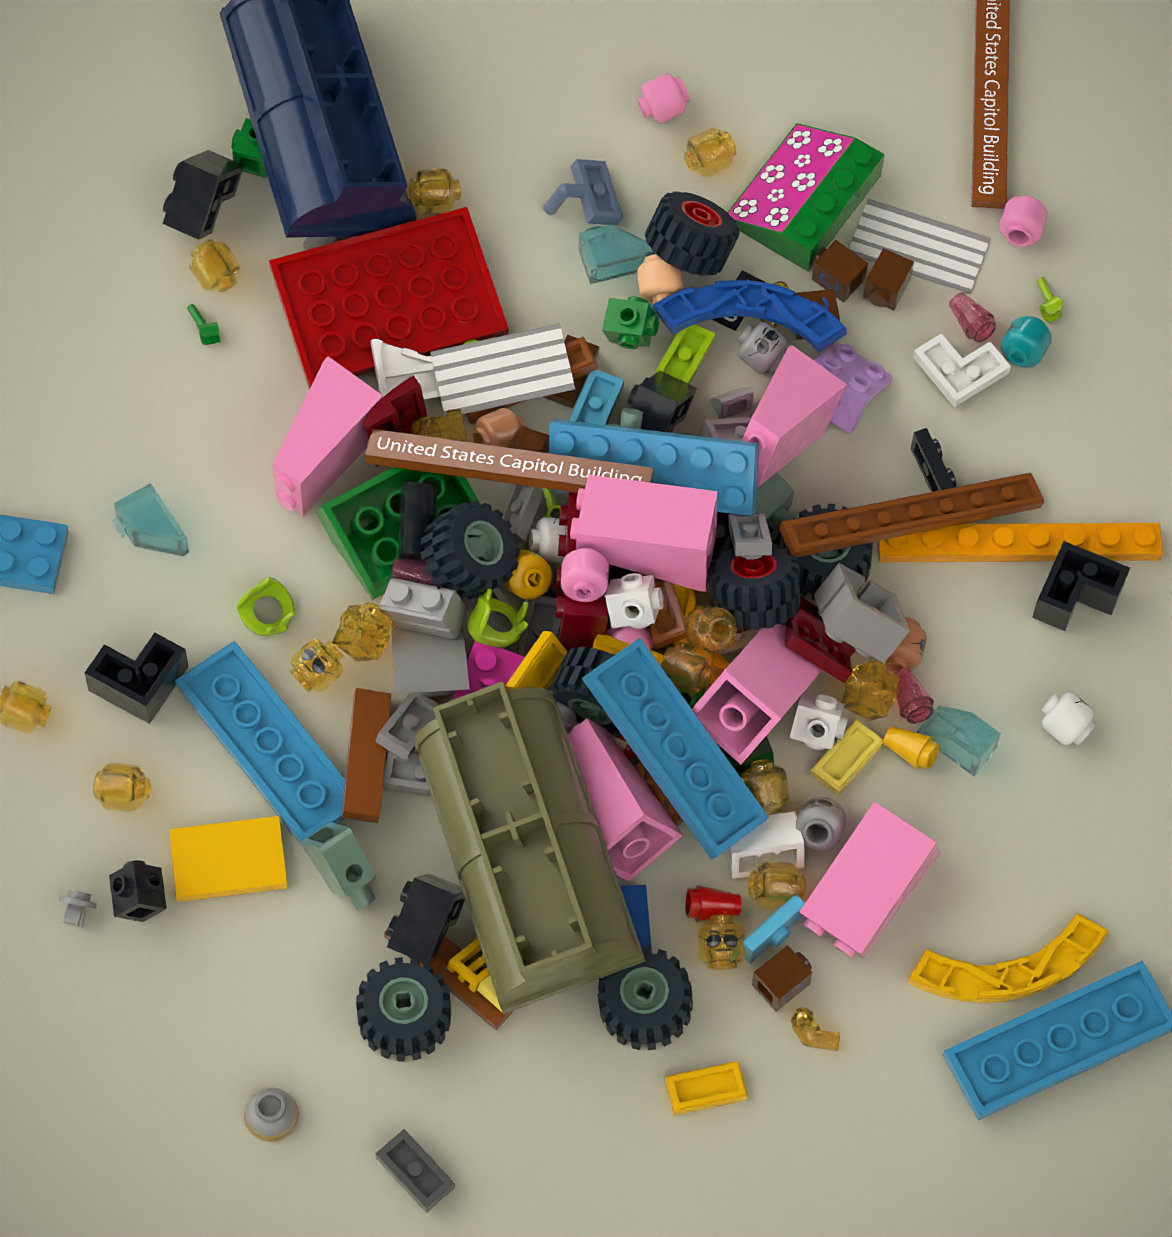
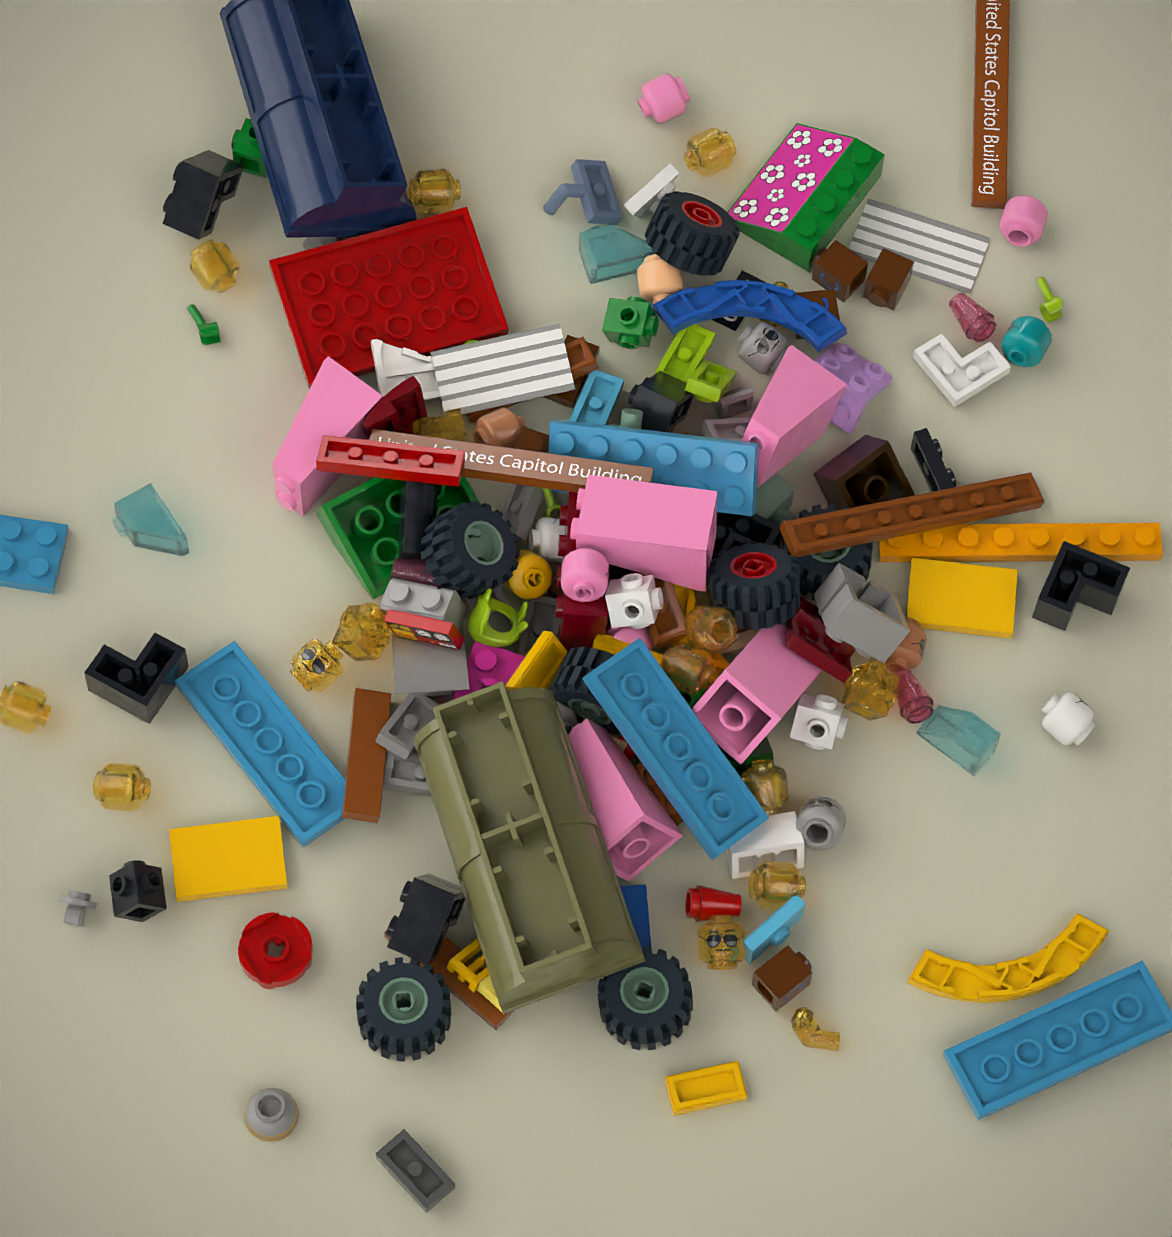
lime piece [236,577,296,636] -> none
sand green torso [300,822,376,909] -> none
light grey plate [729,513,772,559] -> none
bright pink slope [799,801,940,958] -> none
light yellow tile [810,719,884,796] -> none
yellow cone [883,726,940,770] -> none
none -> red plate [238,912,313,989]
none -> red plate [316,435,465,487]
none -> tile [384,609,464,650]
none -> white wing [624,163,679,219]
none -> lime plate [685,359,737,403]
none -> dark brown slope [813,434,915,510]
none -> yellow tile [906,558,1018,639]

